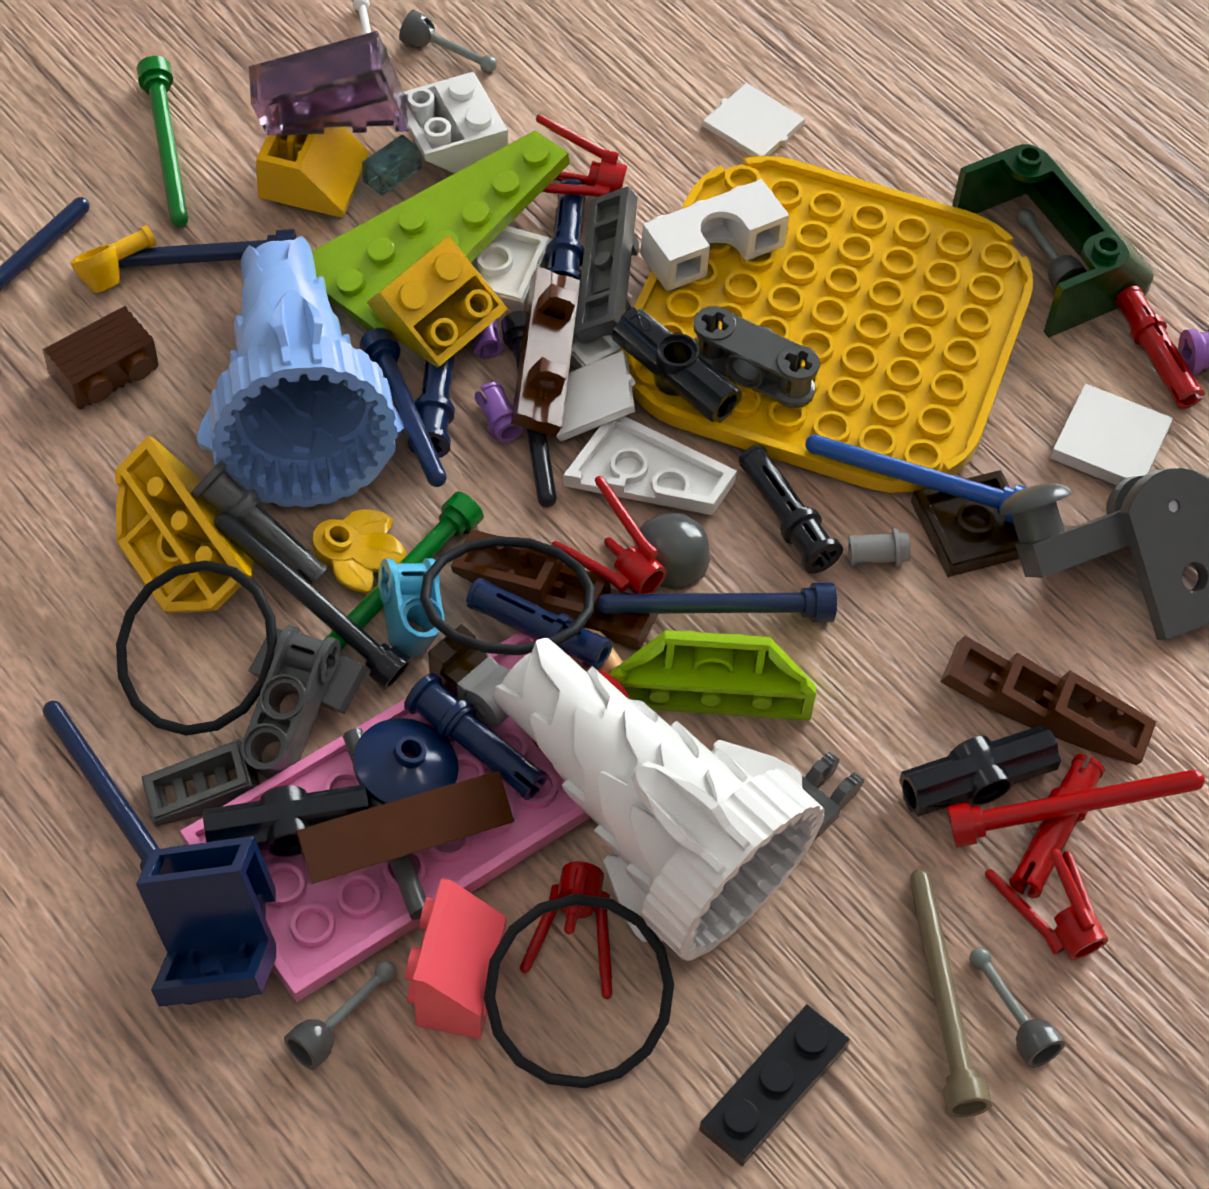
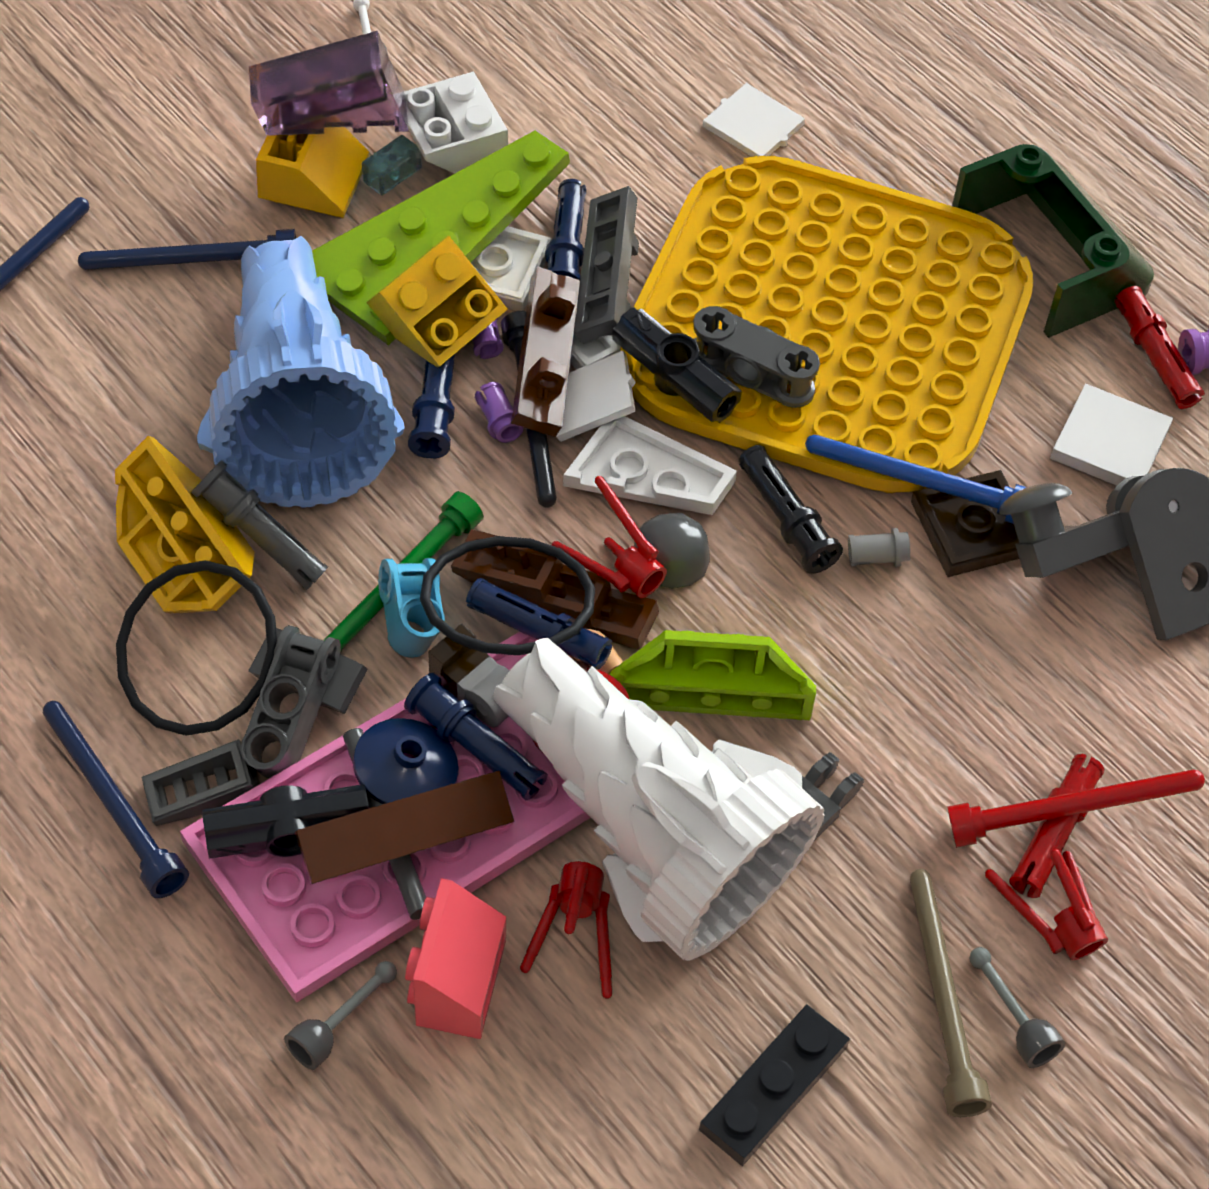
reddish brown brick [42,306,159,410] -> none
yellow bar [70,225,156,293] -> none
green piece [136,56,188,227] -> none
dark blue piece [136,836,276,1007] -> none
black piece [214,512,412,690] -> none
yellow plate [311,509,407,594] -> none
dark blue piece [360,328,447,487] -> none
hinge [399,10,497,73] -> none
black piece [484,894,674,1089] -> none
red plant [536,114,628,197] -> none
dark blue piece [596,583,837,623] -> none
white arch [641,179,789,292] -> none
black piece [899,725,1061,817] -> none
reddish brown slope [940,635,1157,765] -> none
hinge [1017,209,1087,290] -> none

